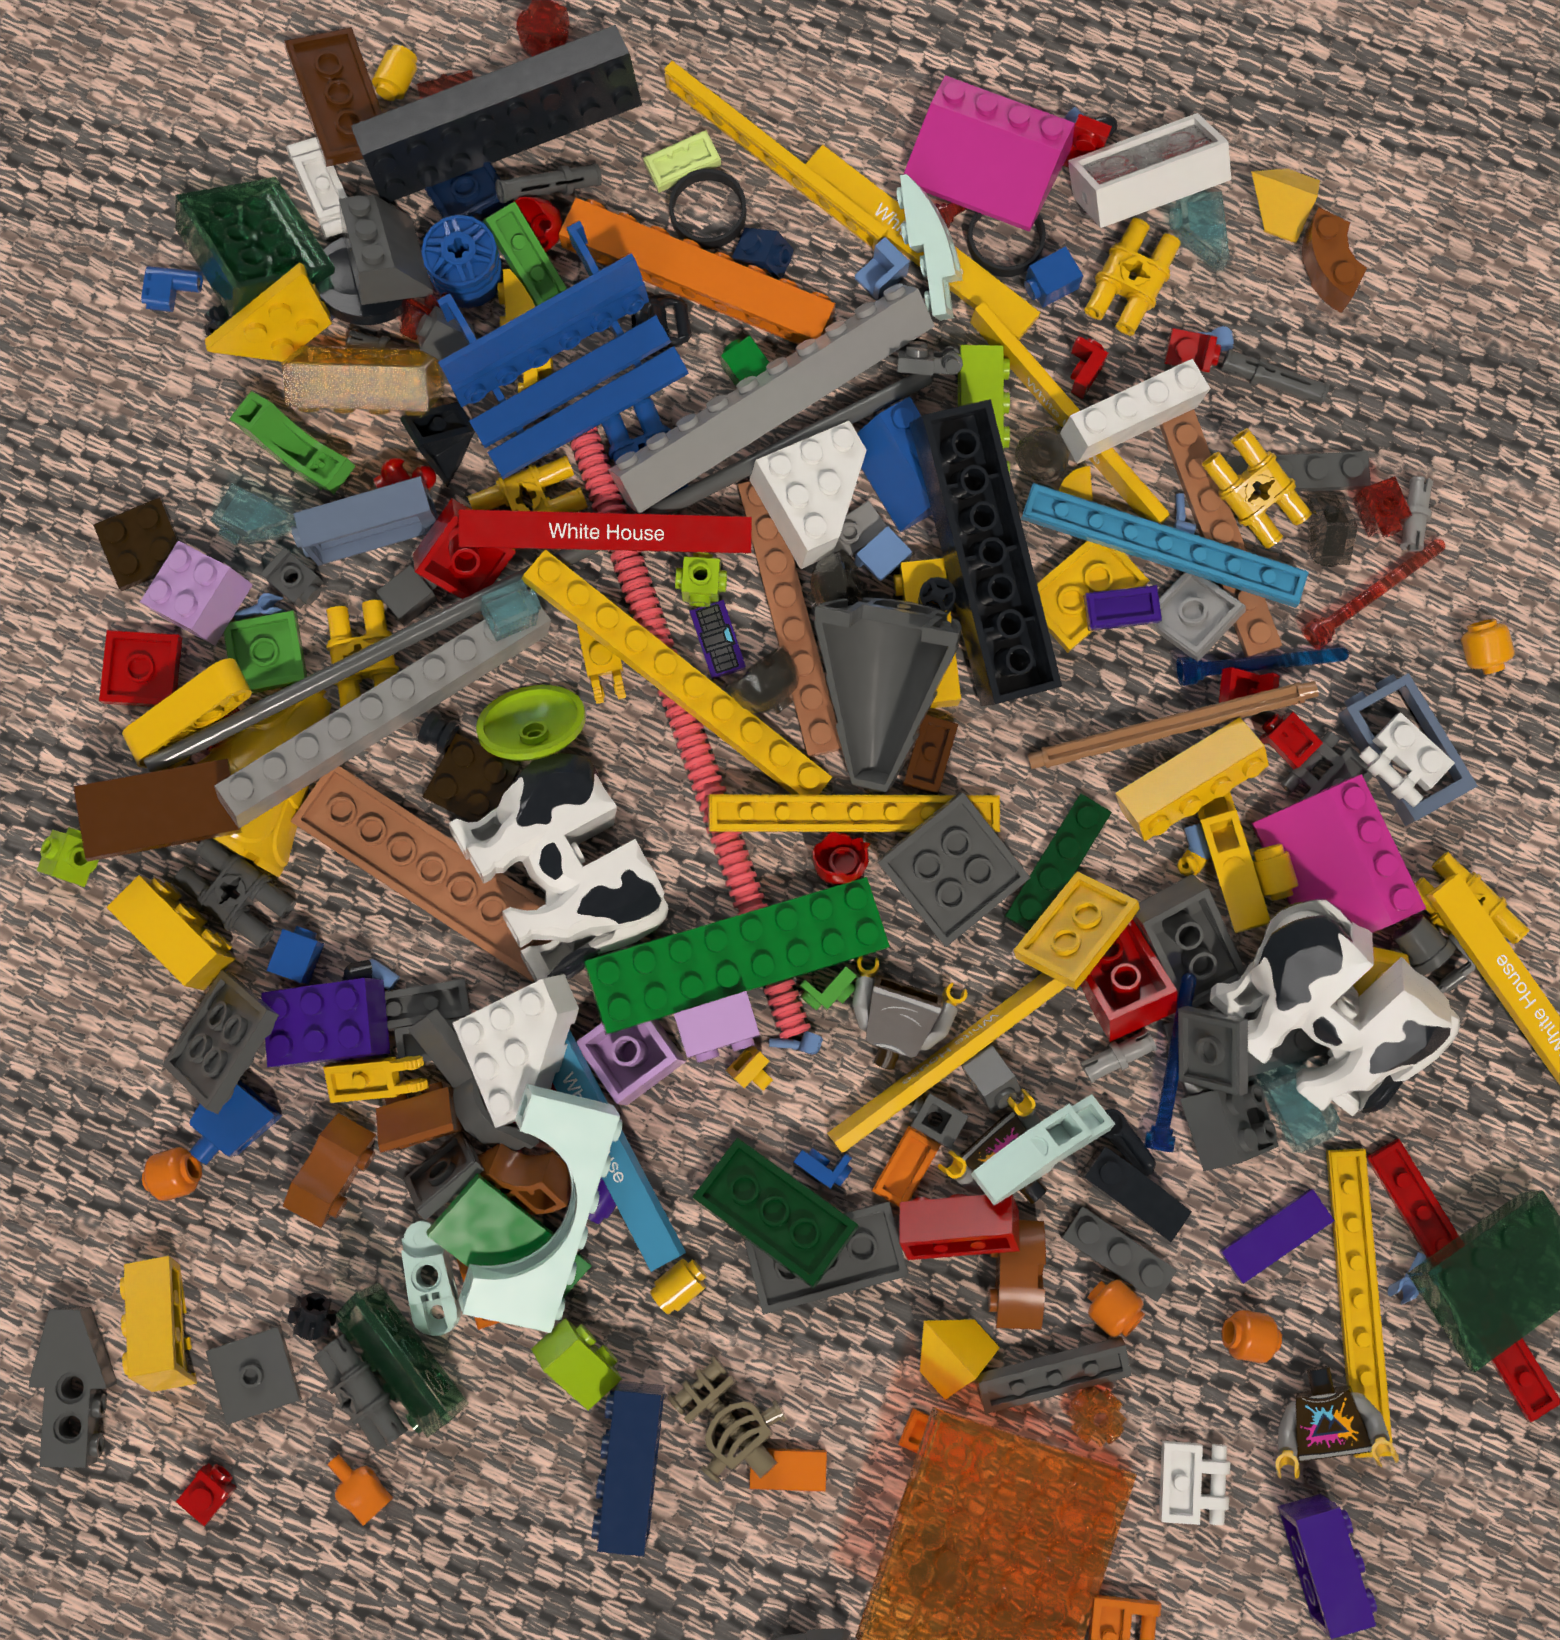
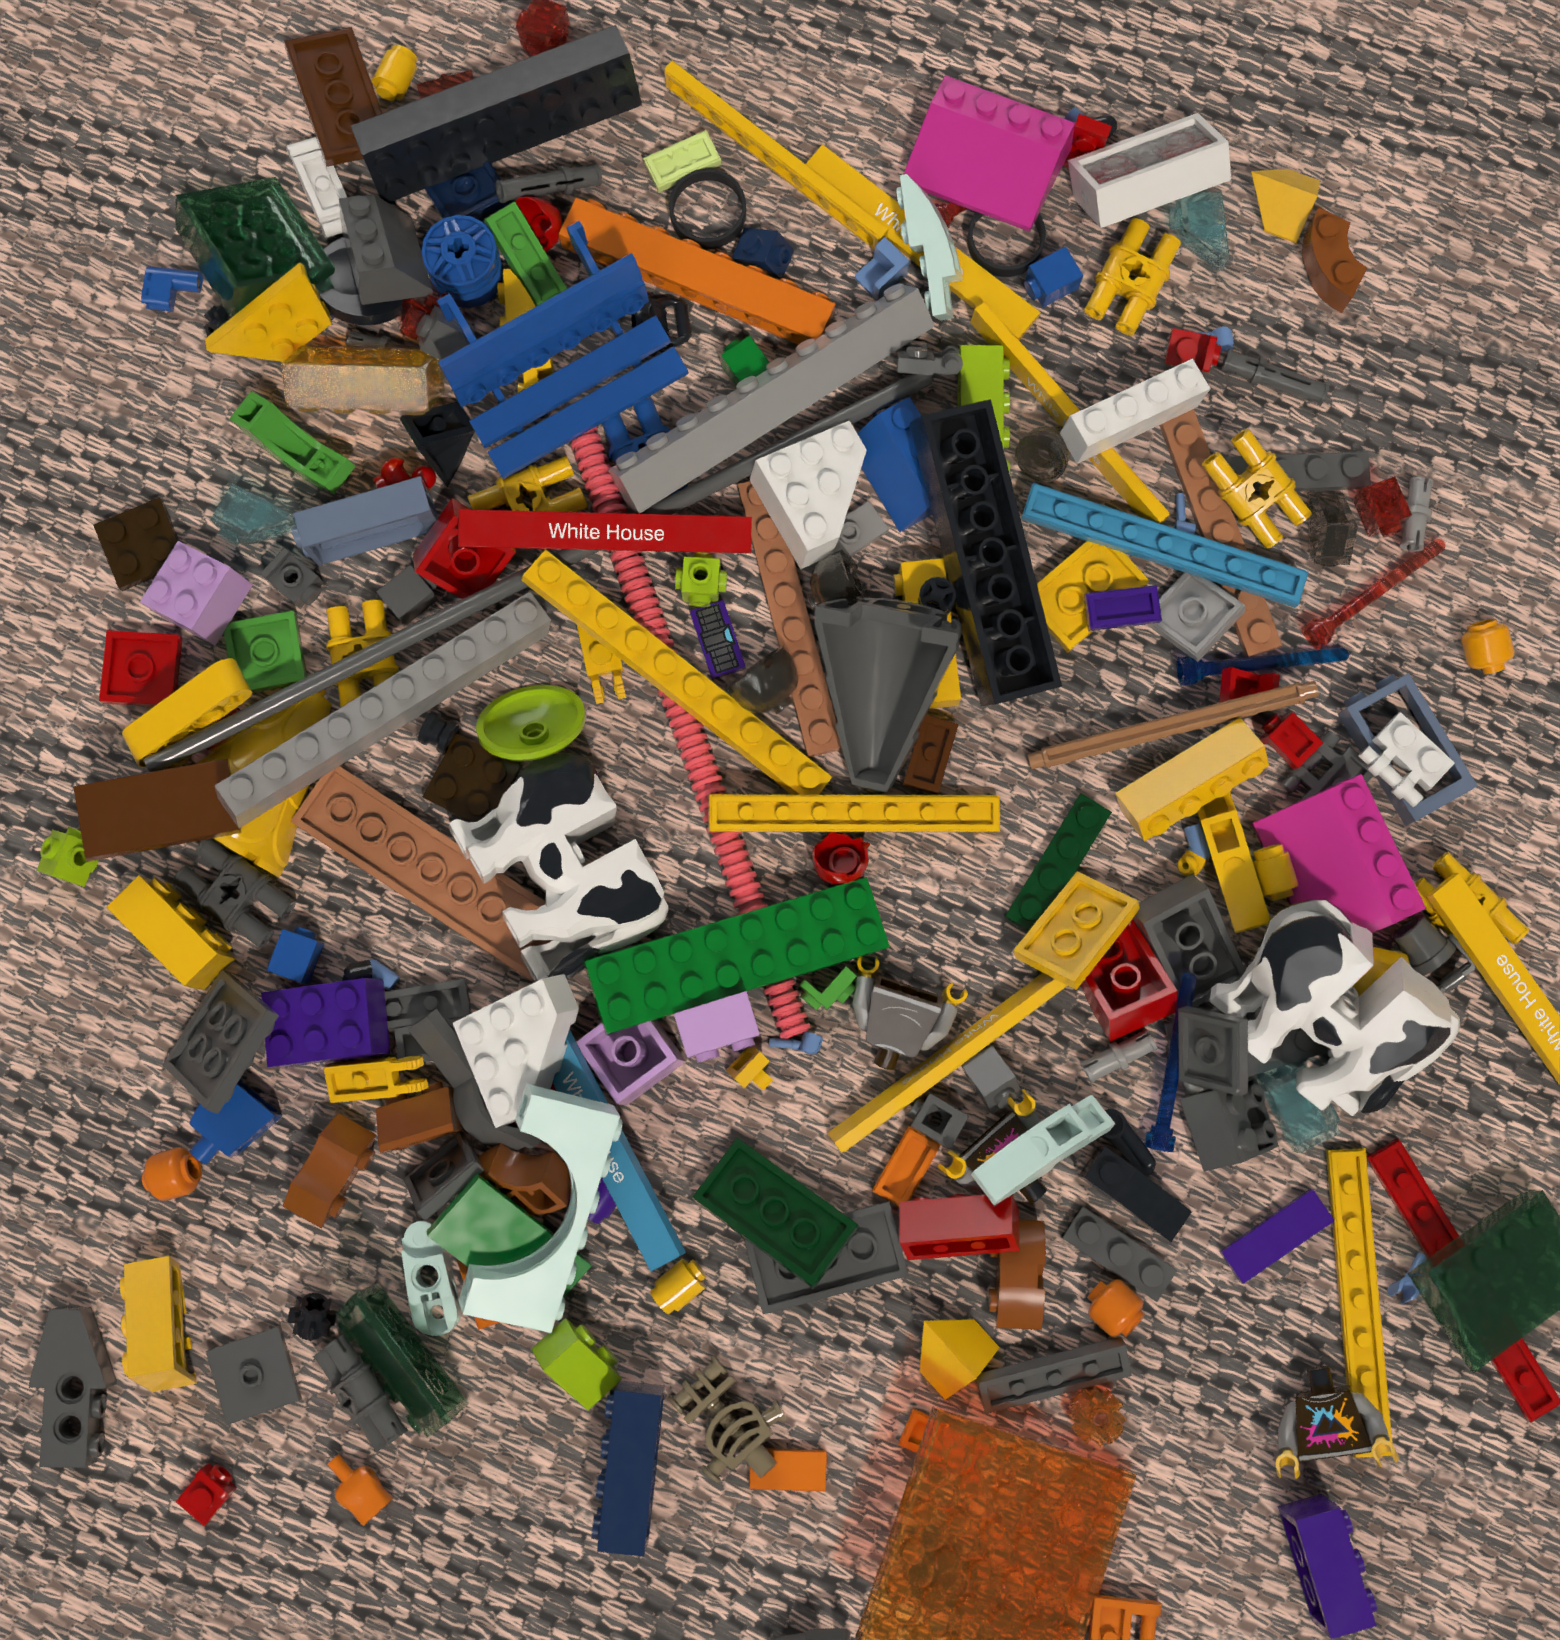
medium blue hand [233,593,285,621] -> none
clear light blue brick [480,580,541,642] -> none
blue bracket [793,1148,853,1189] -> none
medium blue panel [855,526,912,581] -> none
dark grey plate [876,792,1031,947] -> none
yellow tile [1058,466,1093,502] -> none
red bracket [1070,336,1109,399] -> none
white plate [1159,1441,1230,1525] -> none
orange head [1222,1310,1282,1363] -> none

